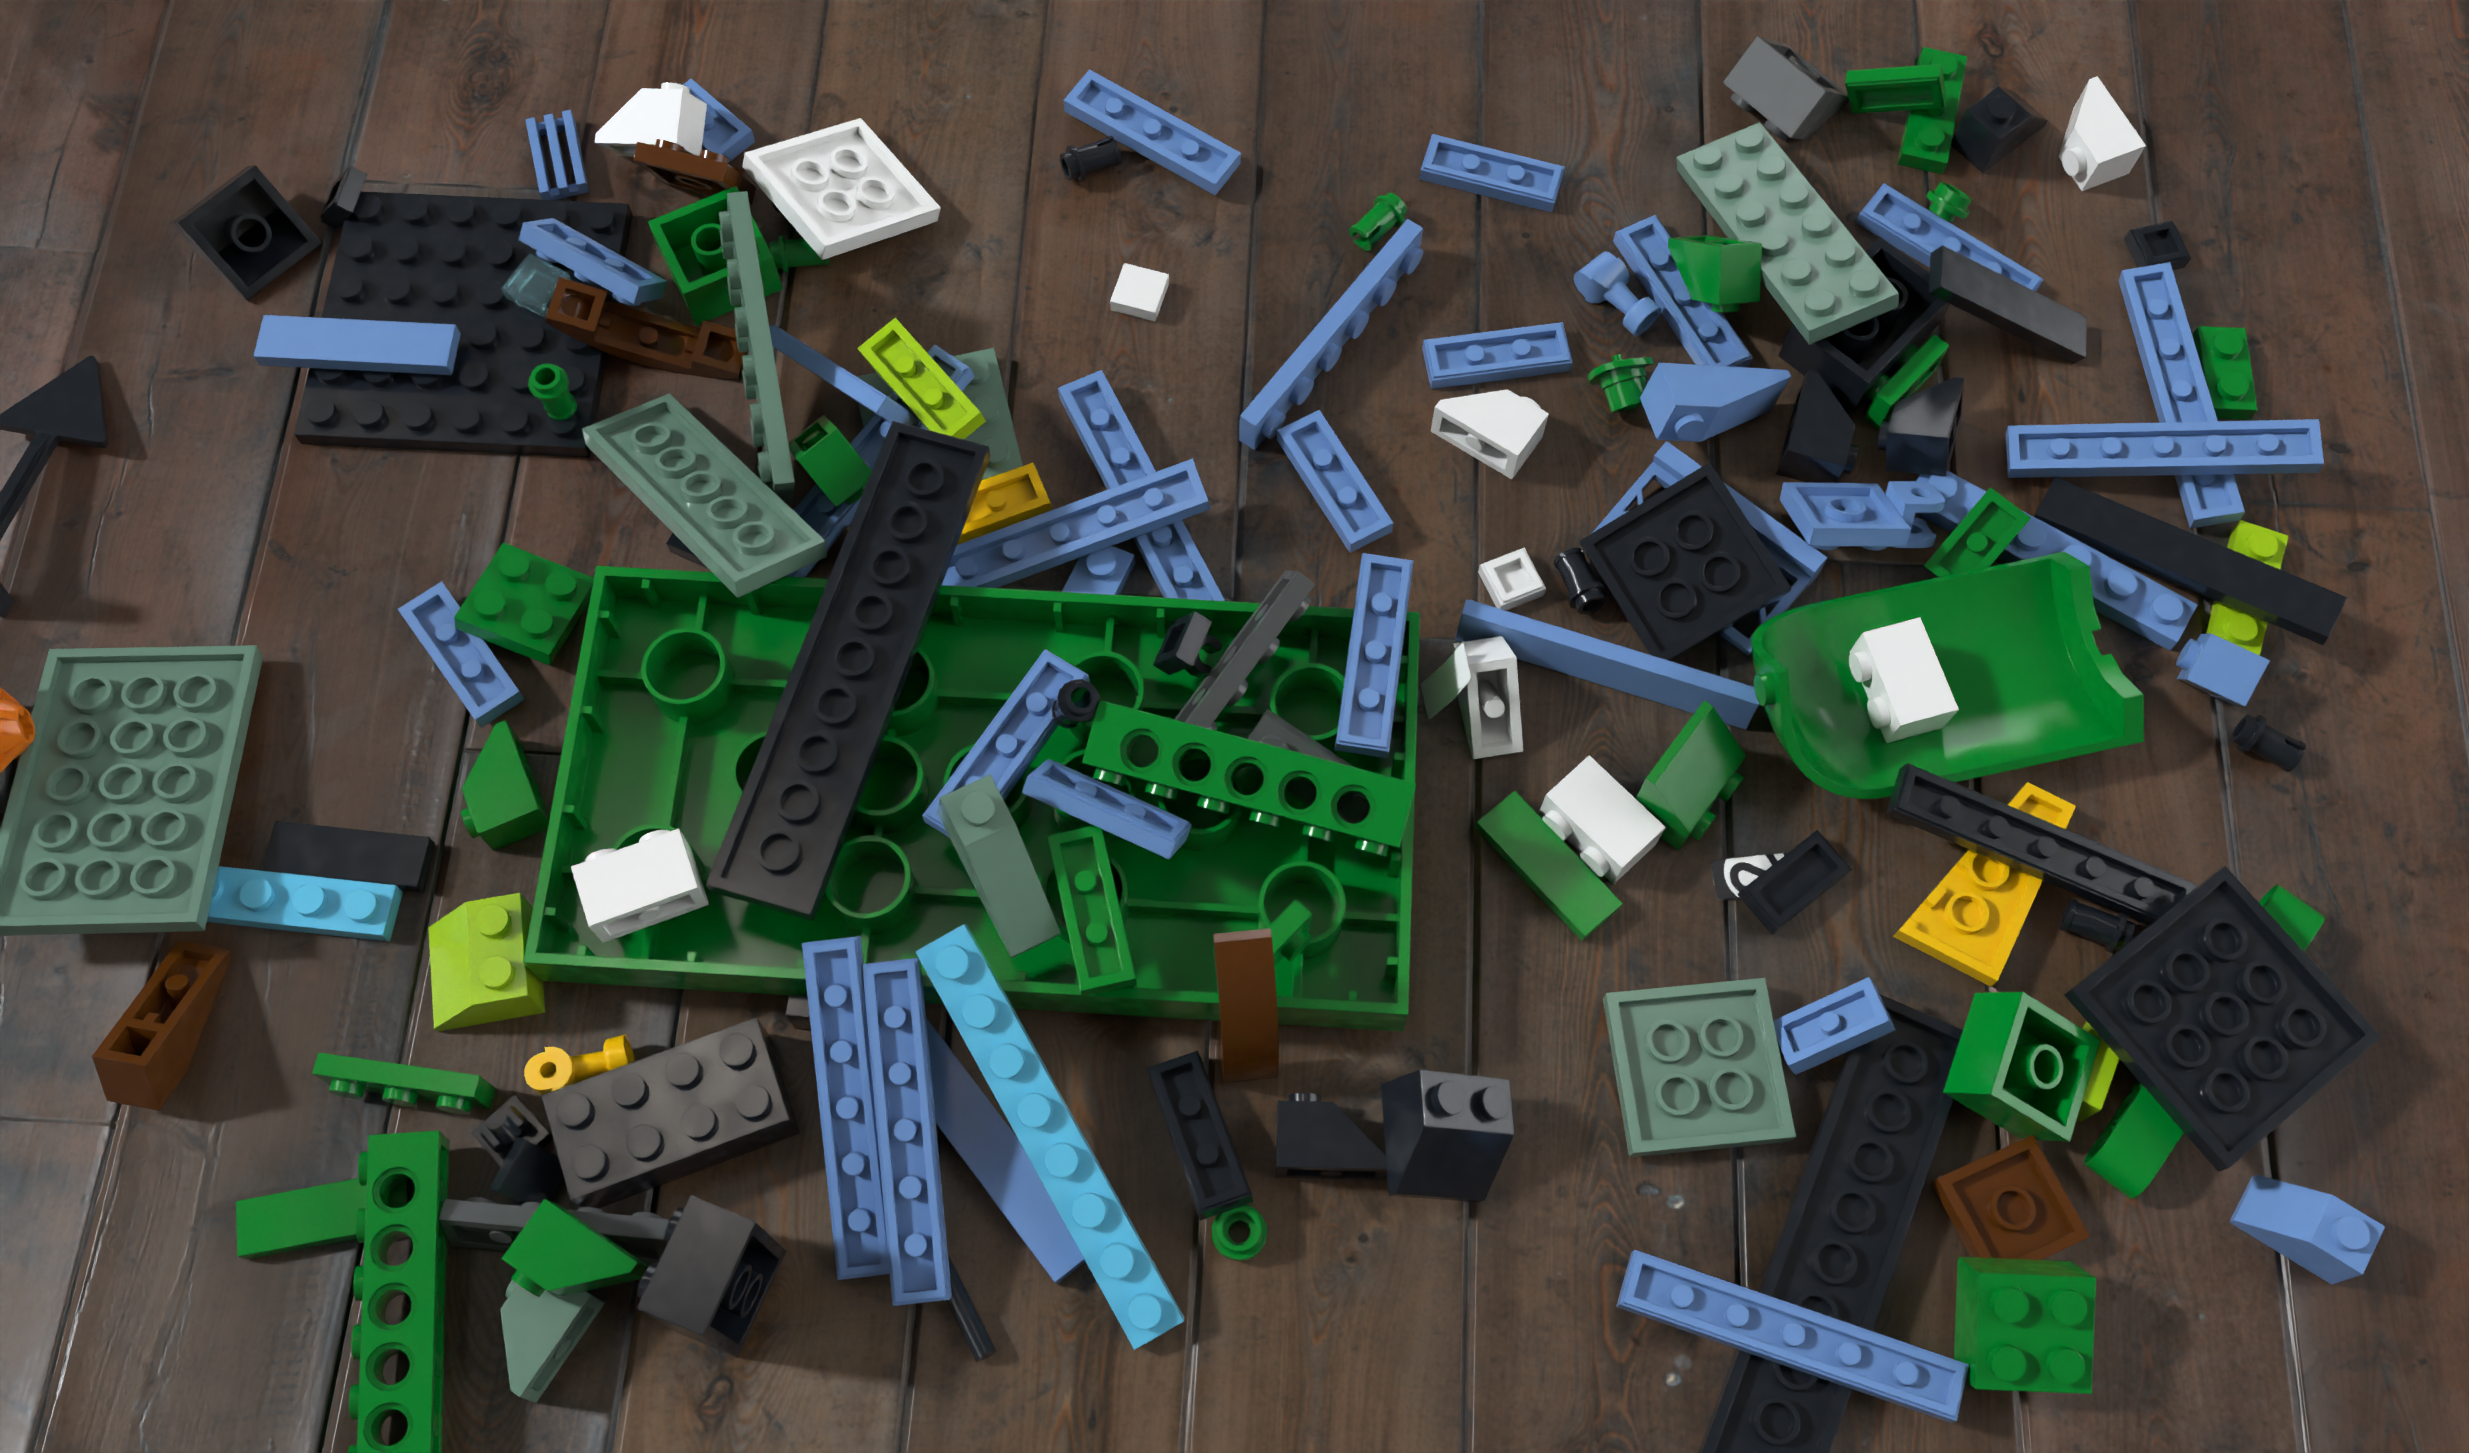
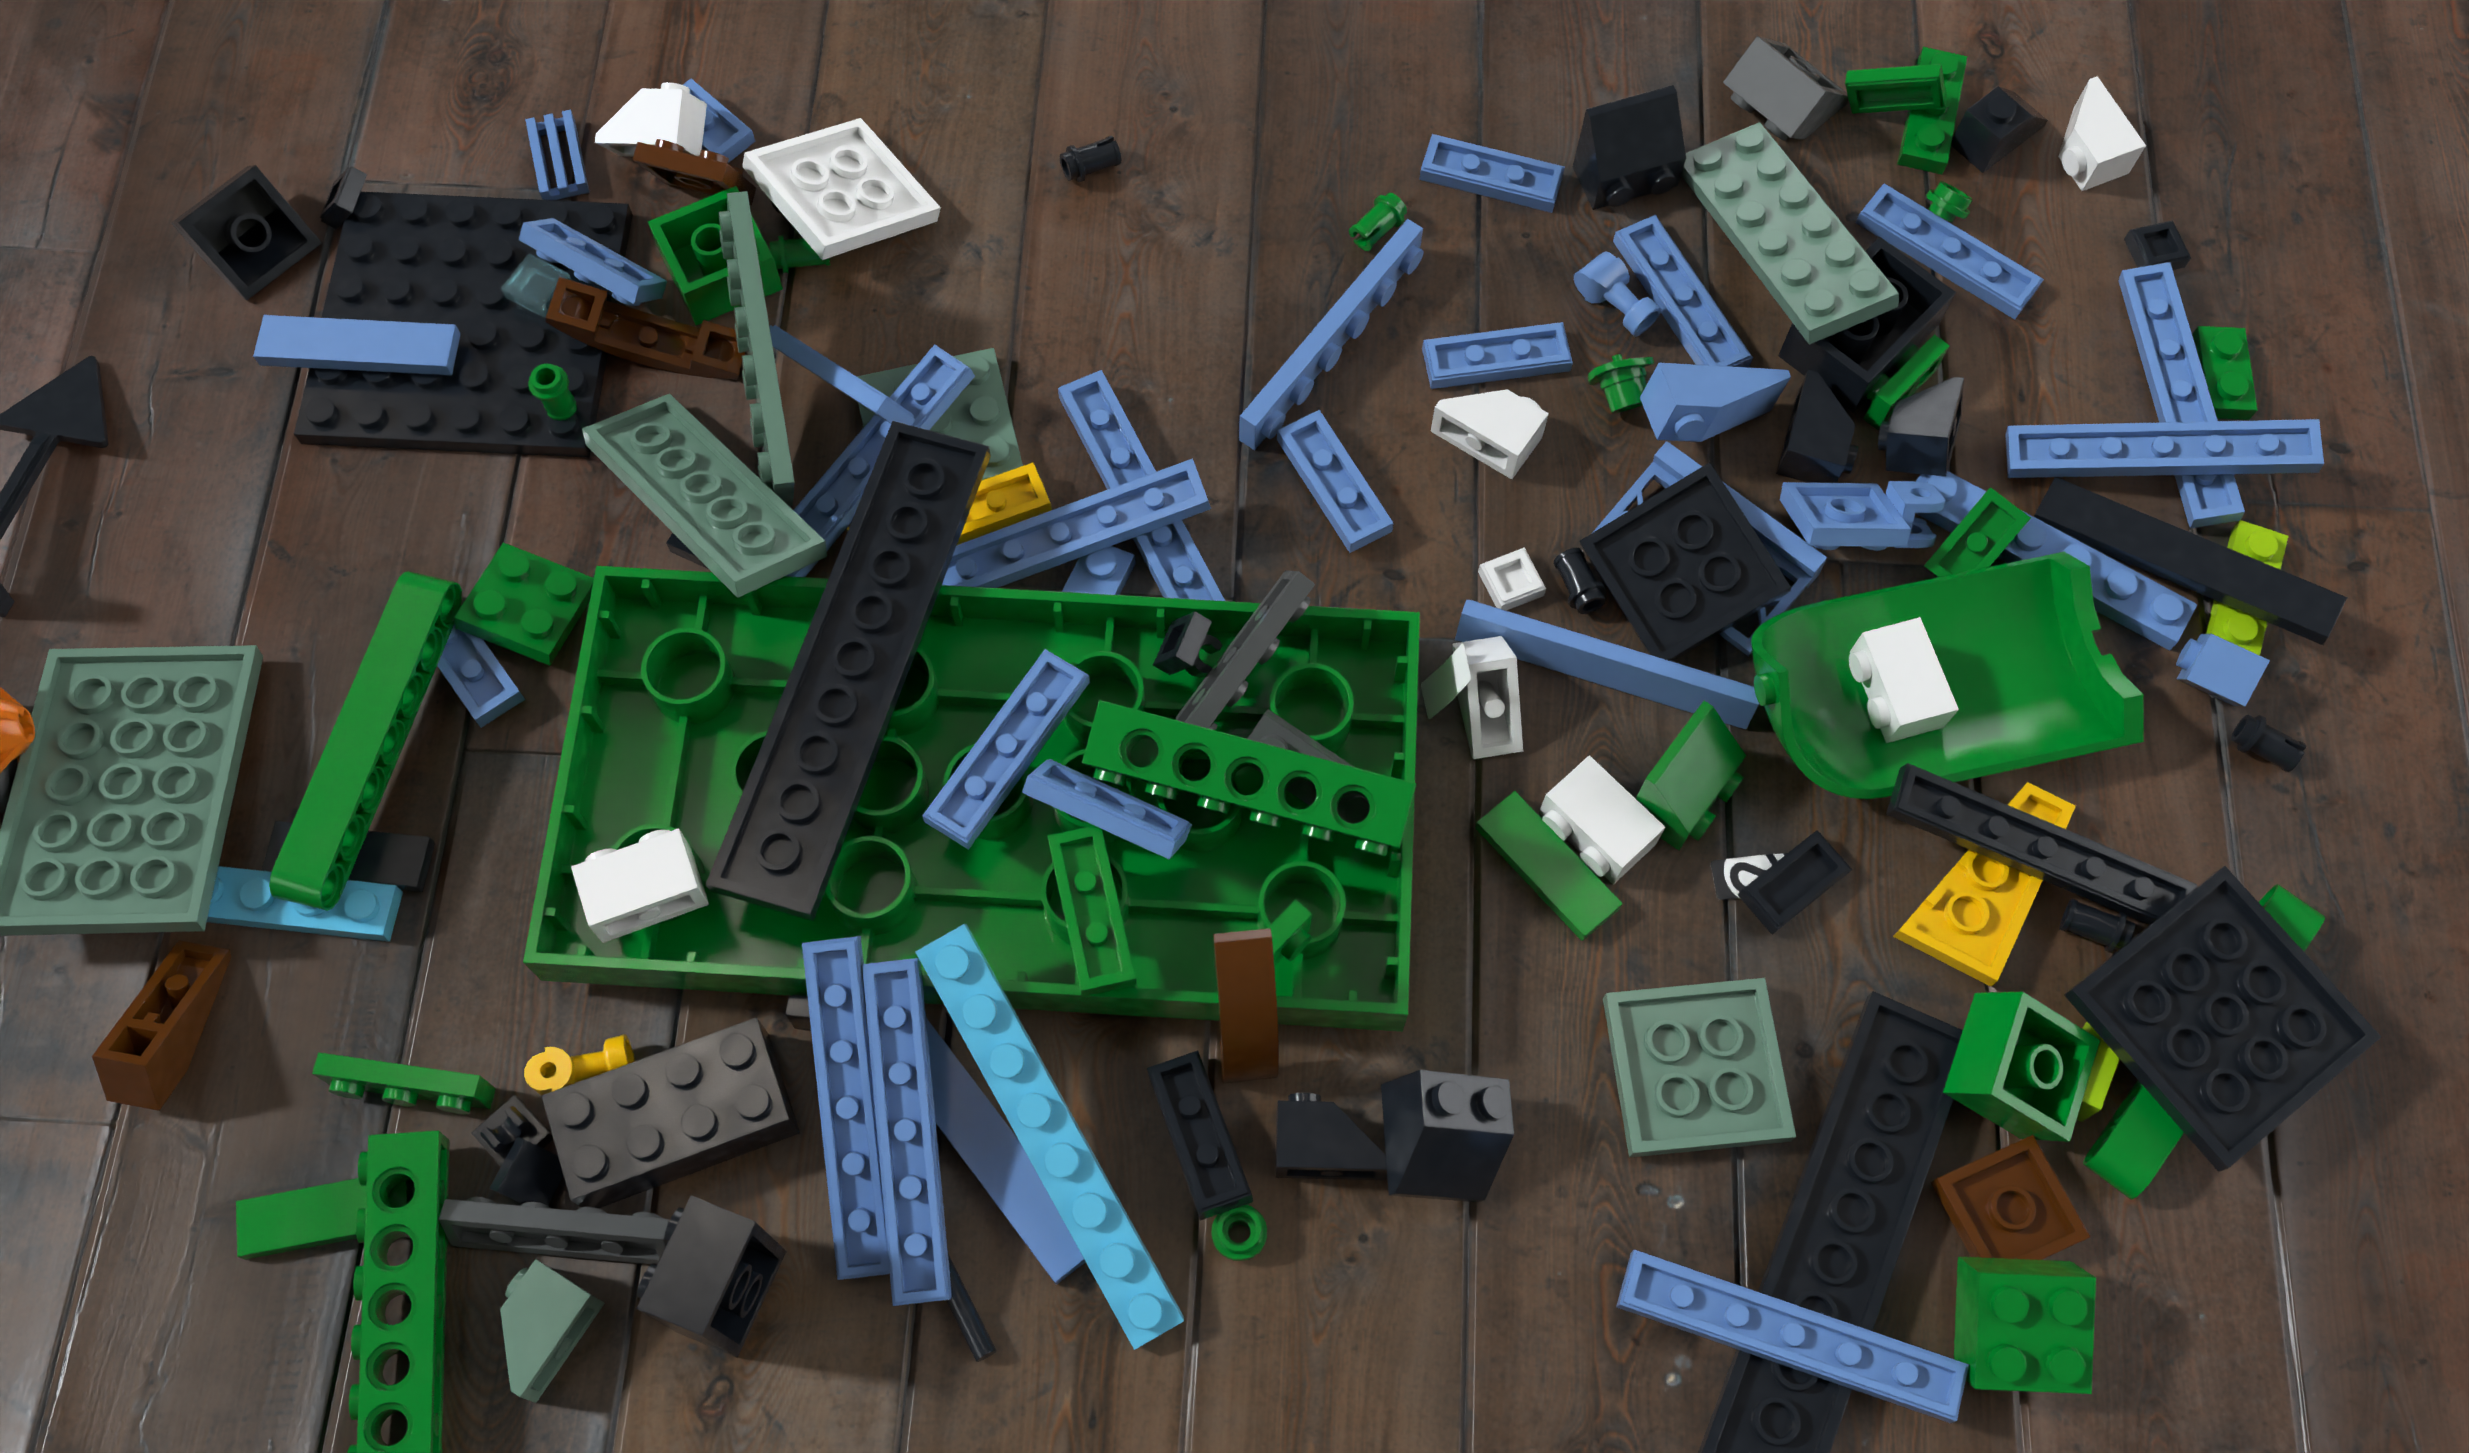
lime slope [428,893,545,1032] -> none
green slope [461,720,550,851] -> none
green slope [501,1199,649,1297] -> none
green slope [788,415,872,507] -> none
lime plate [857,318,986,439] -> none
sand green slope [938,774,1061,959] -> none
black pin [1051,679,1100,729] -> none
medium blue plate [1063,69,1241,196] -> none
white tile [1110,263,1169,322] -> none
medium blue tile [1335,553,1414,758] -> none
green slope [1668,235,1762,312] -> none
medium blue plate [1773,977,1895,1075] -> none
black tile [1929,245,2087,364] -> none
medium blue slope [2229,1174,2385,1285] -> none
none -> green beam [269,571,462,911]
none -> black slope [1572,85,1686,210]

